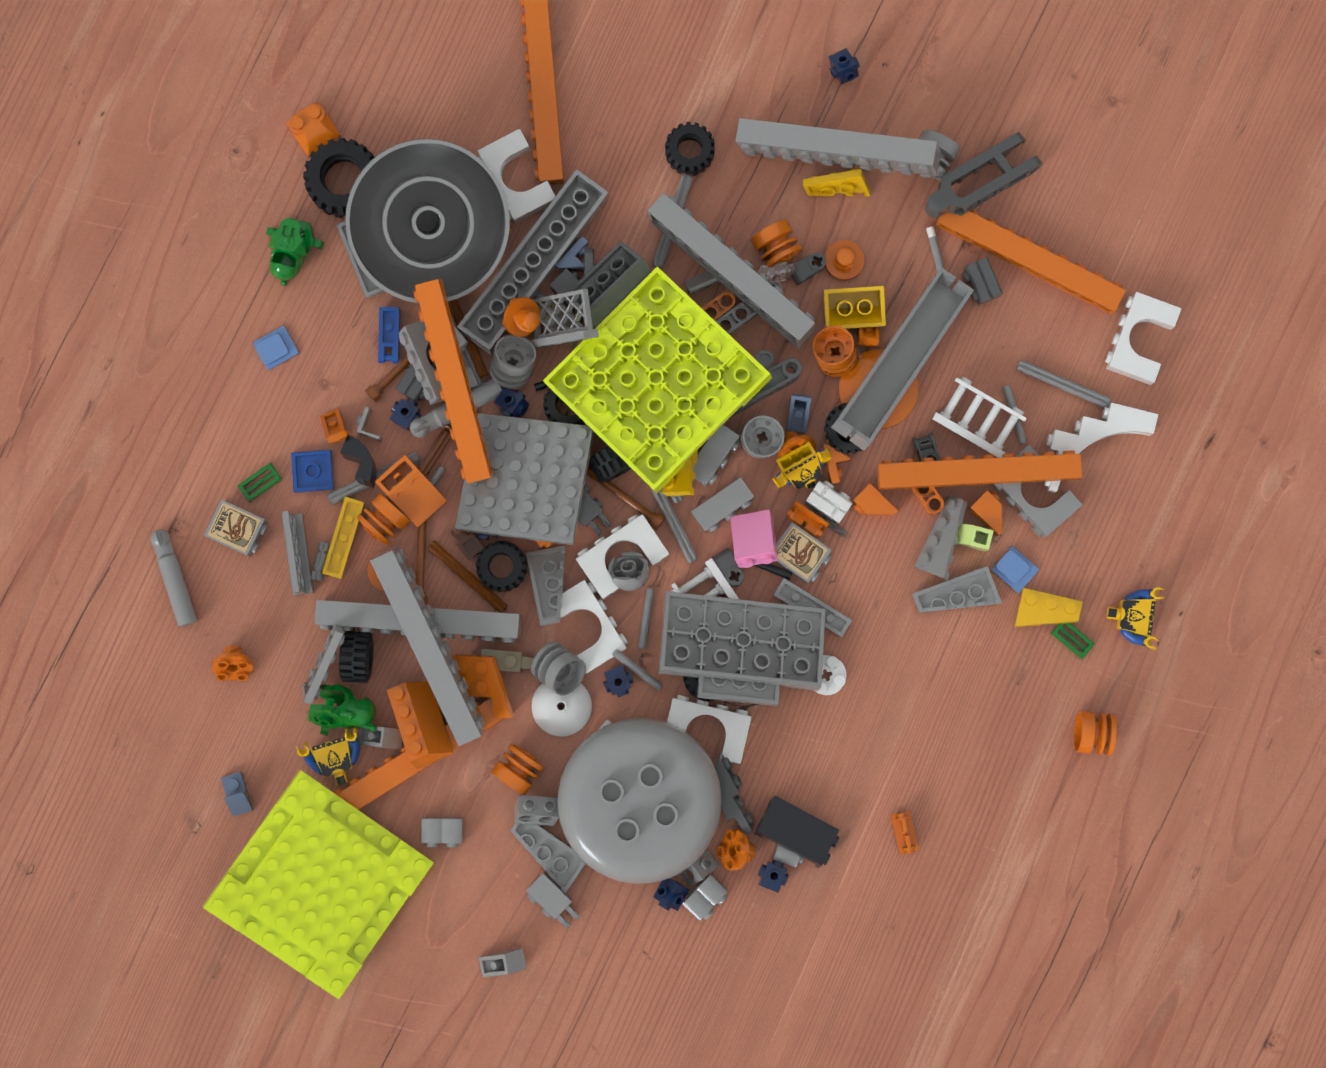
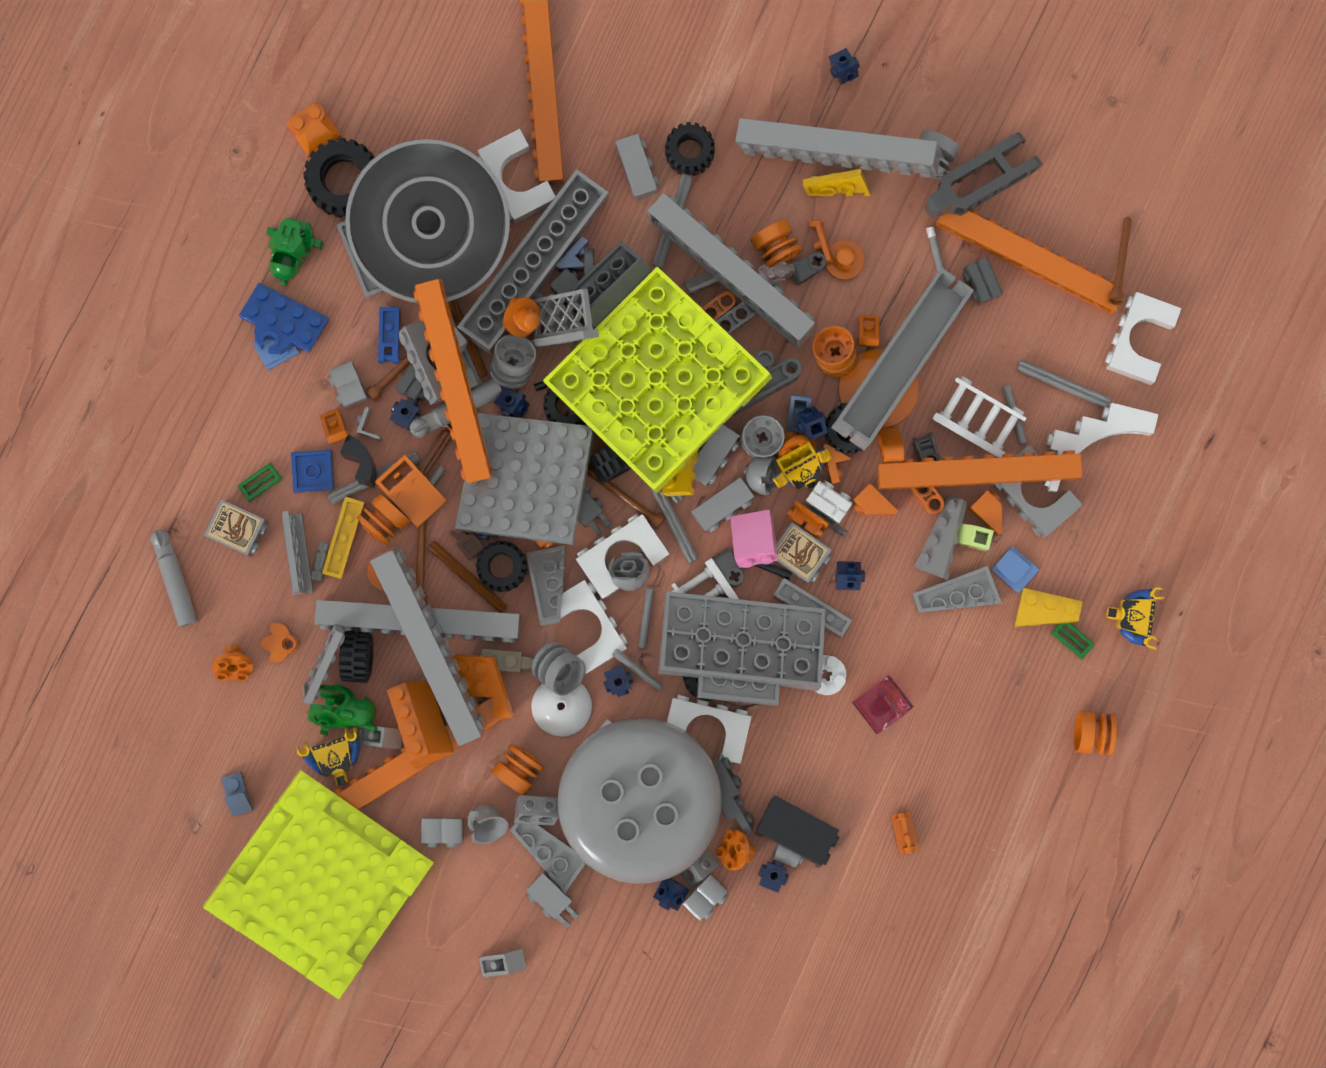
yellow slope [822,286,886,329] -> none
none -> blue plate [239,282,329,355]
none -> orange plate [259,623,299,663]
none -> light grey brick [328,361,368,409]
none -> light grey helmet [467,804,508,844]
none -> light grey brick [615,134,660,201]
none -> light grey cylinder [744,456,779,496]
none -> dark blue brick [796,406,828,441]
none -> orange piece [809,219,834,263]
none -> dark blue brick [835,561,865,590]
none -> clear pink slope [852,675,914,734]
none -> orange beam [878,427,904,462]
none -> dark orange piece [1108,217,1132,305]

